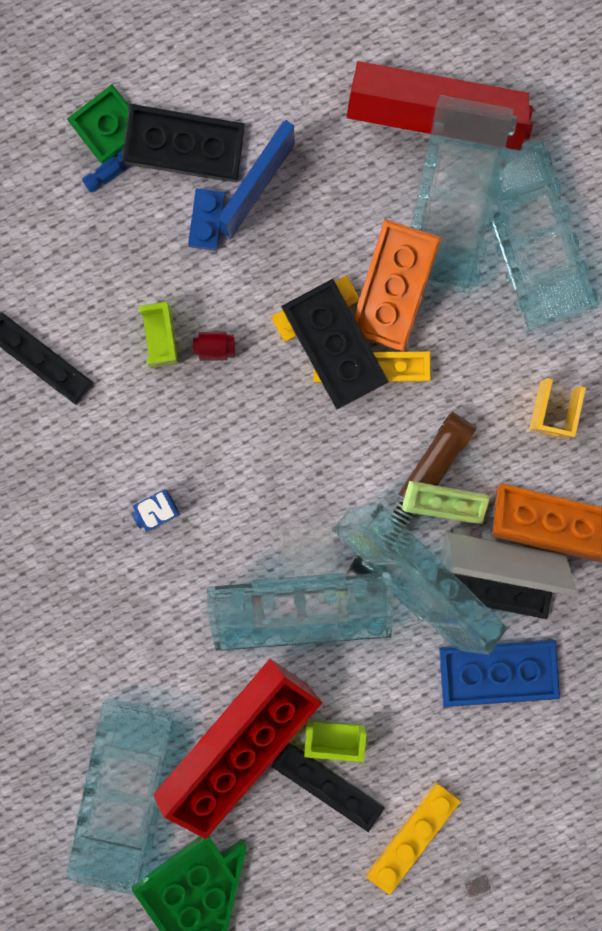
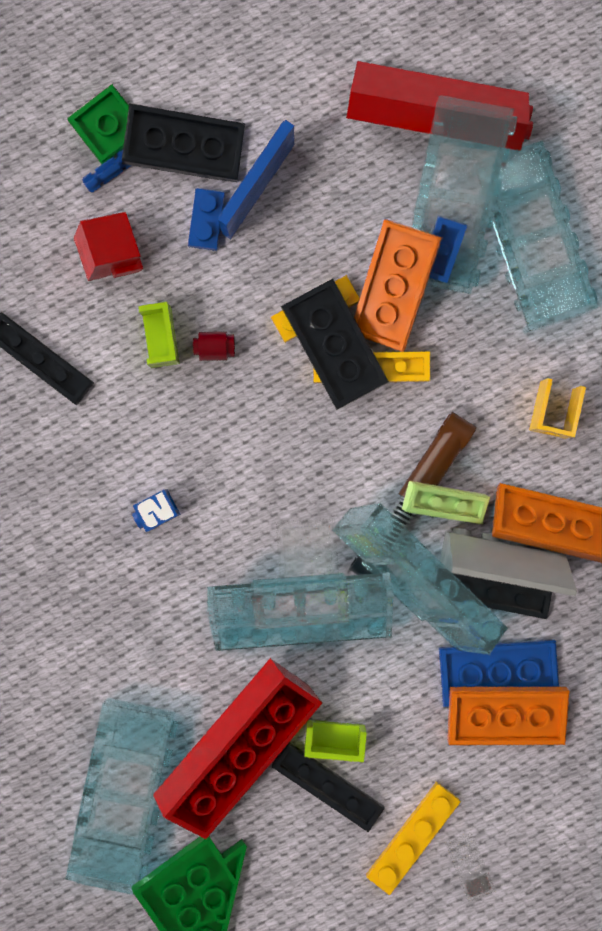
none -> red plate [74,212,143,281]
none -> blue plate [429,215,467,283]
none -> orange tile [447,687,570,745]

